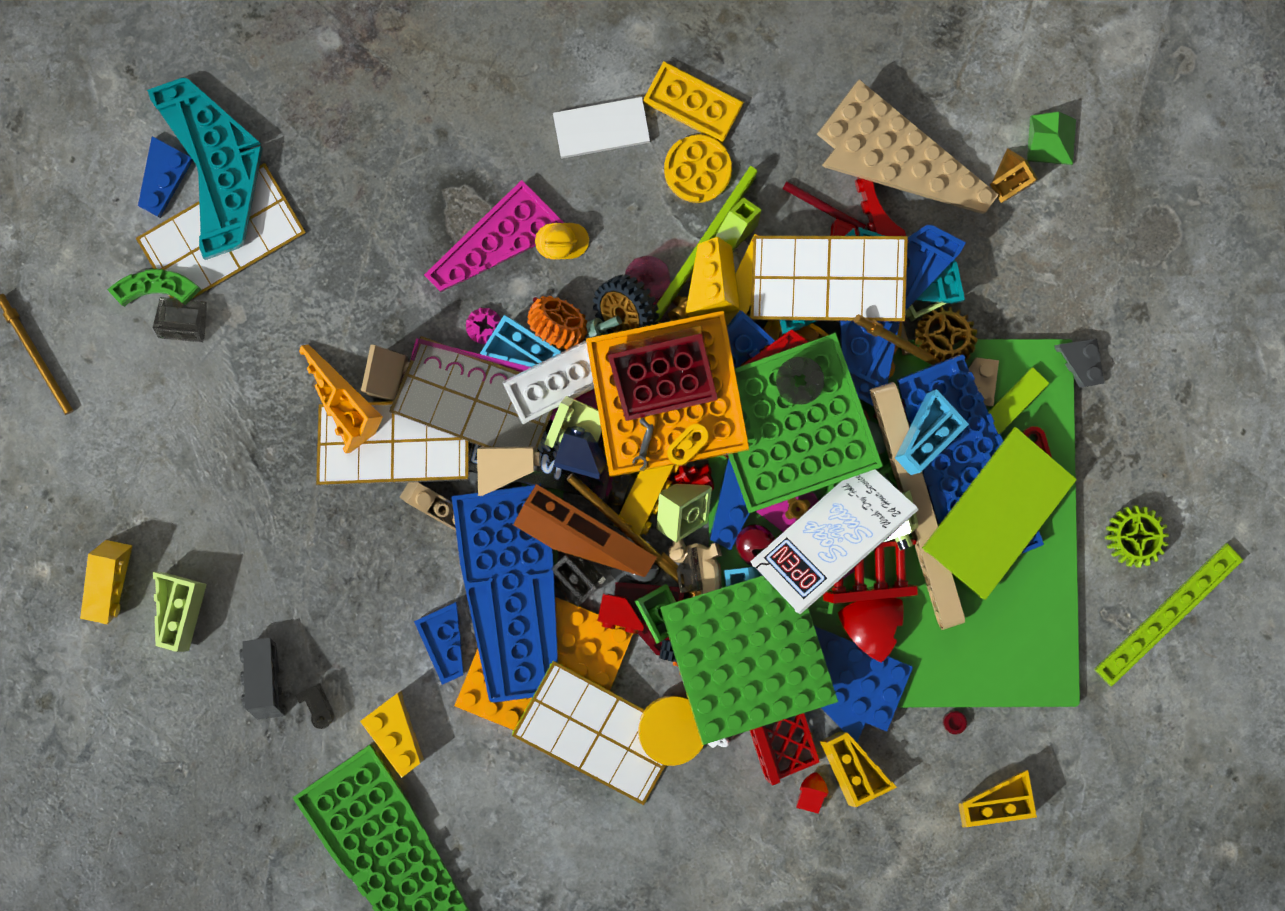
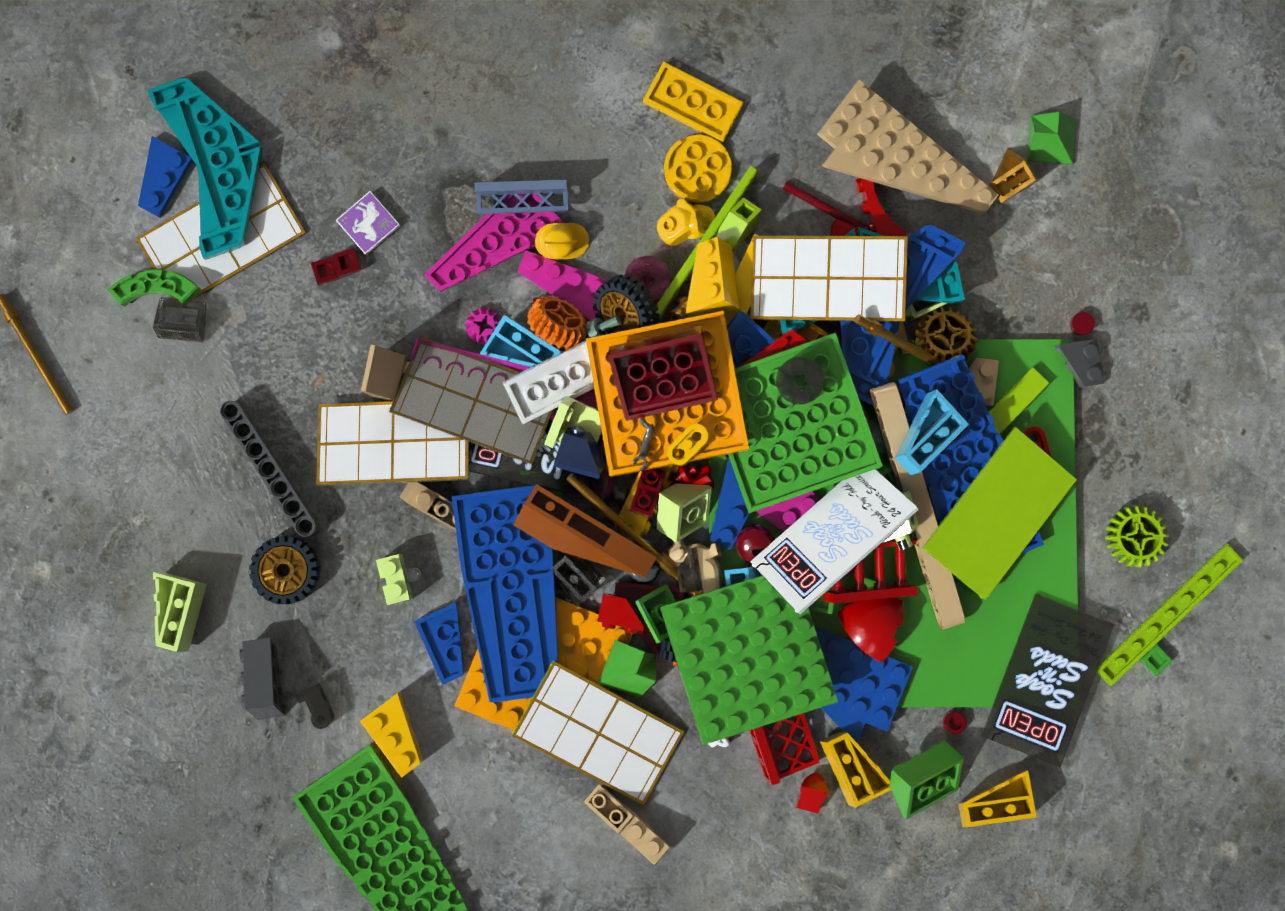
yellow wedge [80,540,133,624] -> none
light orange wedge [299,345,383,453] -> none
tan slope [477,446,541,496] -> none
white tile [553,97,650,159] -> none
yellow tile [638,696,704,766] -> none
pearl gold plate [785,497,810,519] -> none
none -> dark grey beam [220,401,320,537]
none -> wheel [249,536,321,605]
none -> dark red slope [311,248,361,286]
none -> tile [336,191,400,256]
none -> yellowish green piece [376,554,422,605]
none -> sand blue fence [474,180,569,215]
none -> dark pink wing [518,250,608,321]
none -> tan slope [584,784,671,865]
none -> bright green slope [598,640,656,698]
none -> dark red slope [629,468,667,519]
none -> yellow head [656,198,715,246]
none -> bright green slope [890,741,964,819]
none -> clear smoke piece [981,594,1114,768]
none -> dark red tile [1070,312,1095,336]
none -> bright green tile [1140,644,1173,676]

